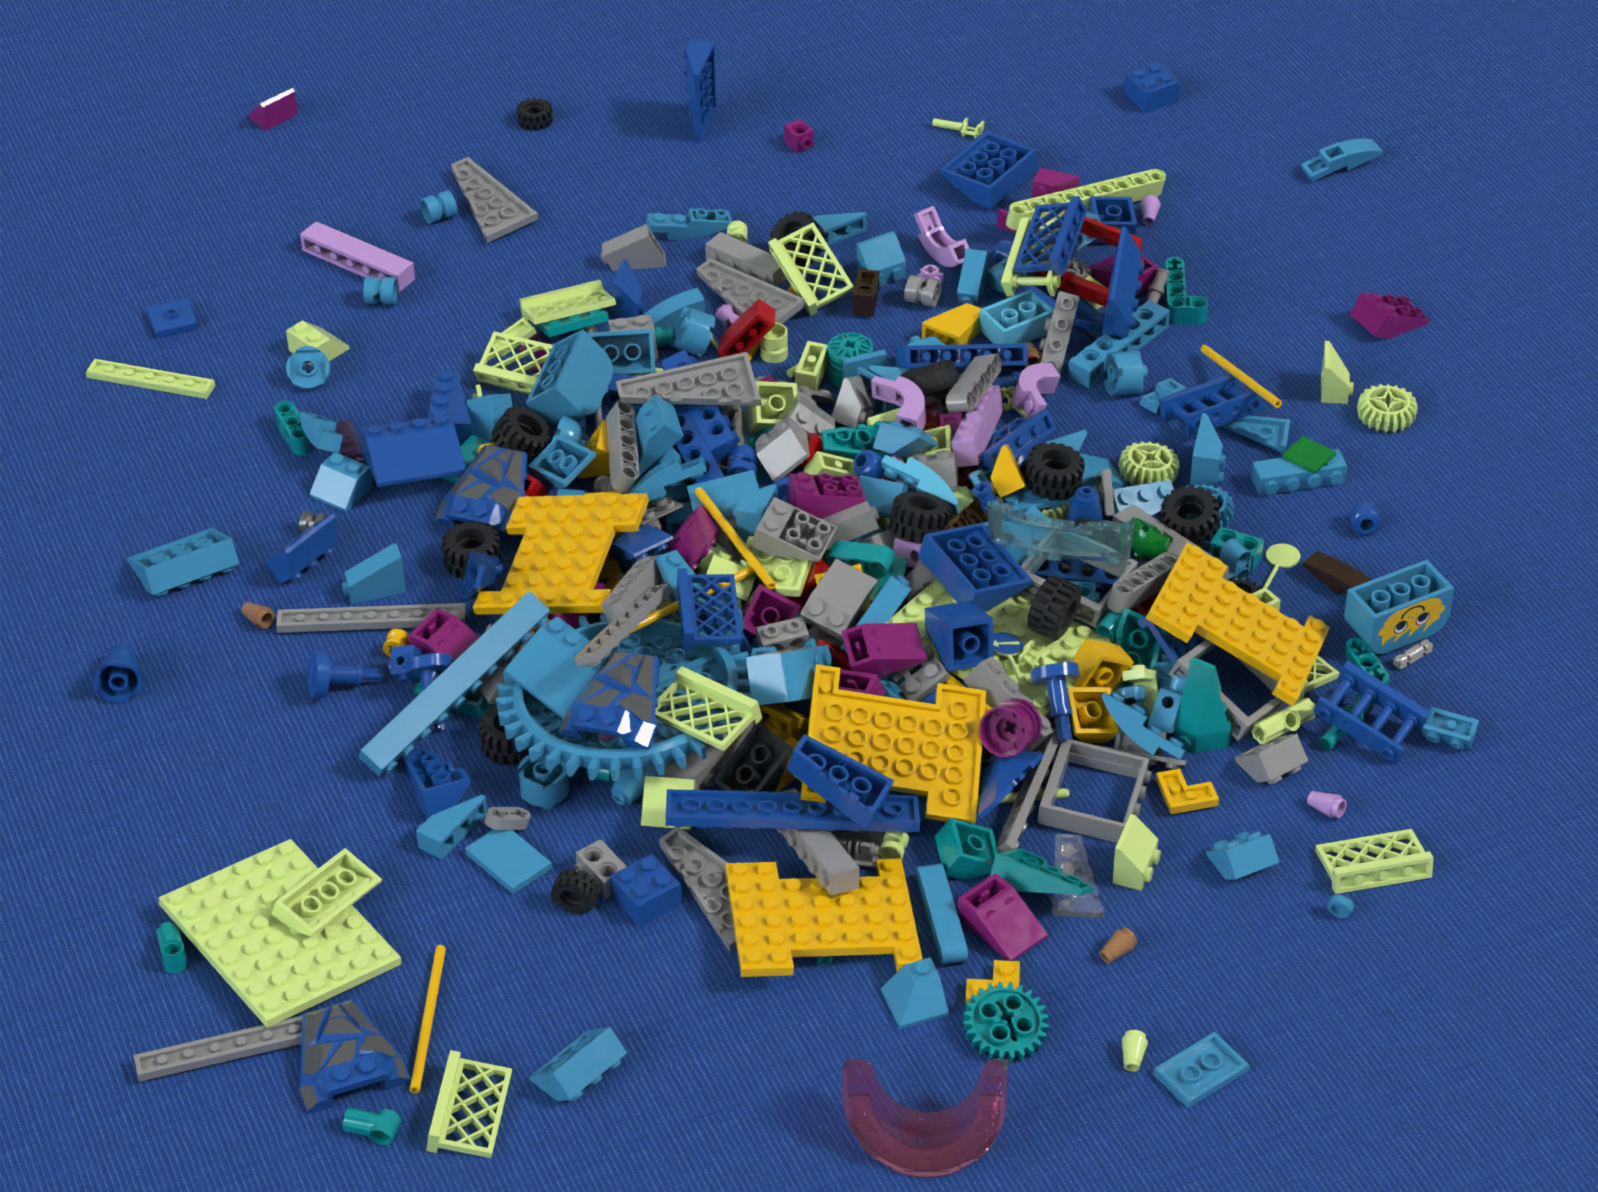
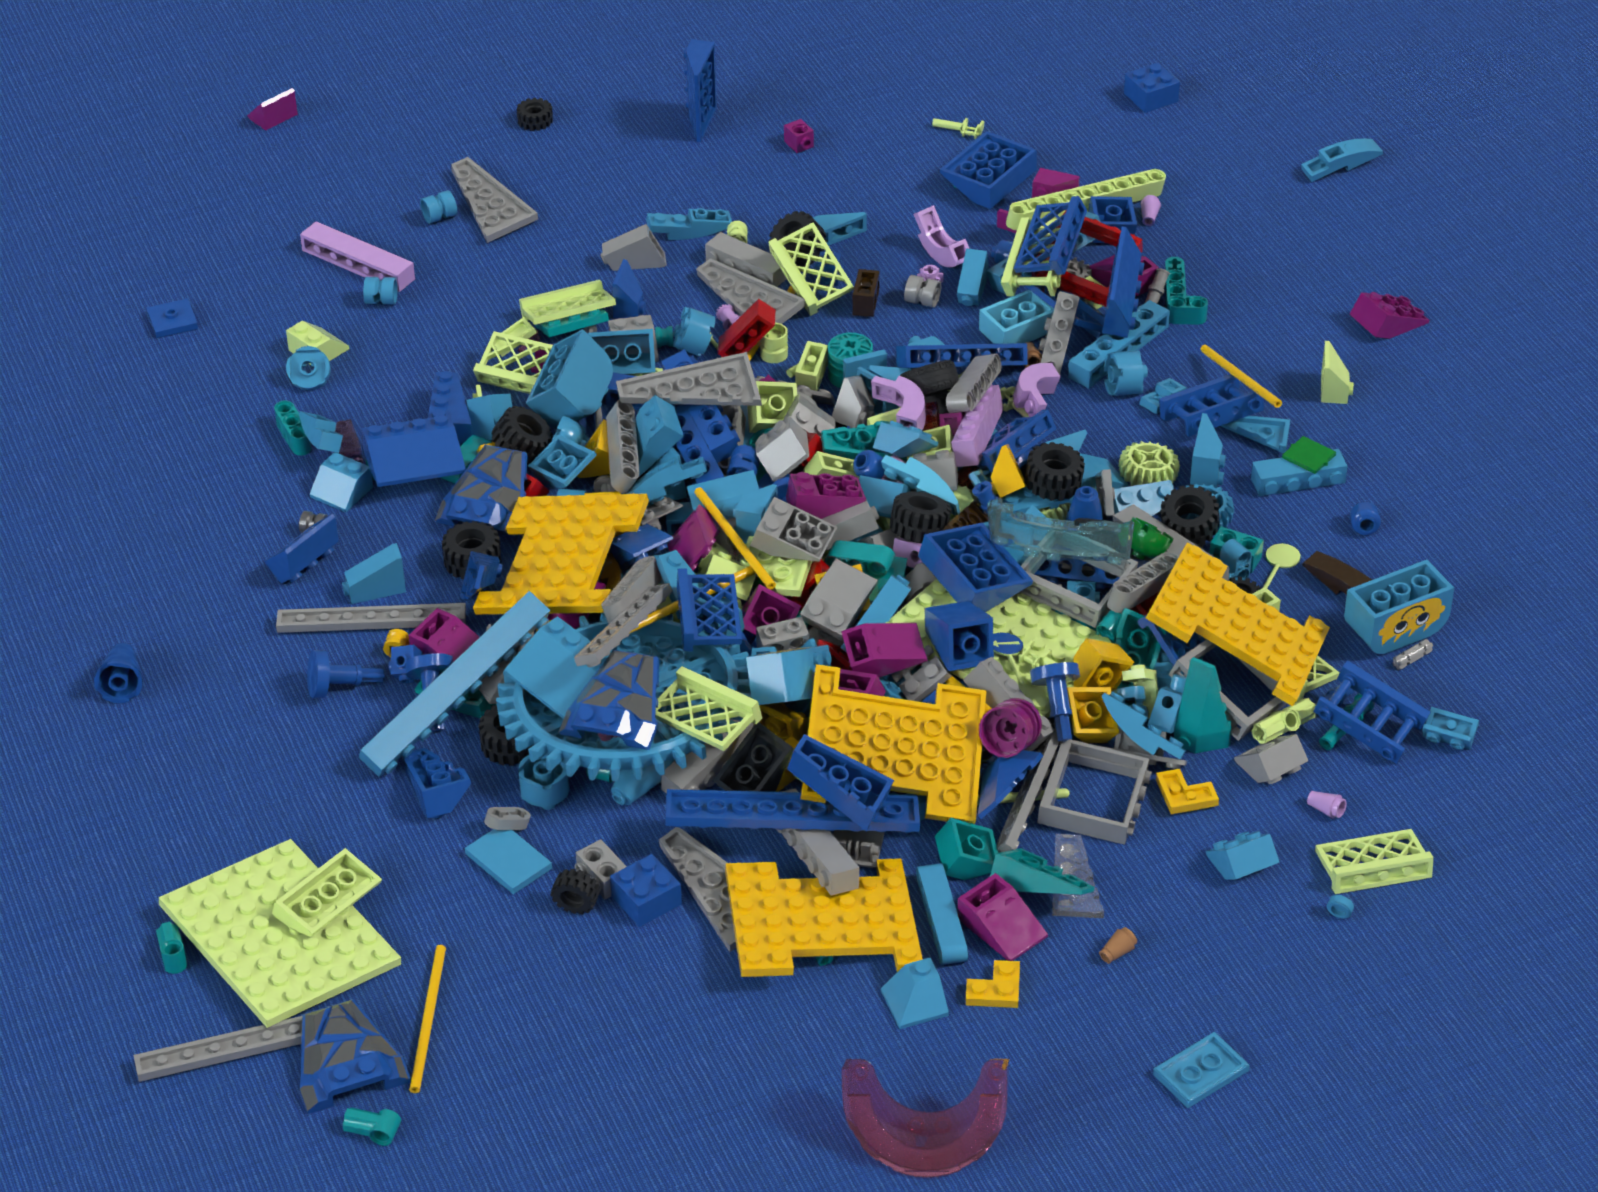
yellowish green tile [86,359,215,399] -> none
dark azure slope [127,527,239,596] -> none
medium nougat cone [242,602,275,629] -> none
dark azure slope [416,795,487,860] -> none
yellowish green fence [426,1050,512,1158] -> none
dark azure slope [529,1027,627,1102] -> none
yellowish green tile [641,776,695,830] -> none
dark azure slope [643,288,705,330] -> none
dark azure slope [857,231,906,287] -> none
yellowish green wheel [879,831,909,859] -> none
yellow slope [922,303,982,345] -> none
teal gear [963,981,1049,1064] -> none
black tyre [1027,574,1081,641] -> none
yellowish green slope [1113,814,1161,891] -> none
yellowish green cone [1122,1030,1148,1072] -> none
teal beam [1345,638,1389,685] -> none
yellowish green gear [1357,383,1418,433] -> none

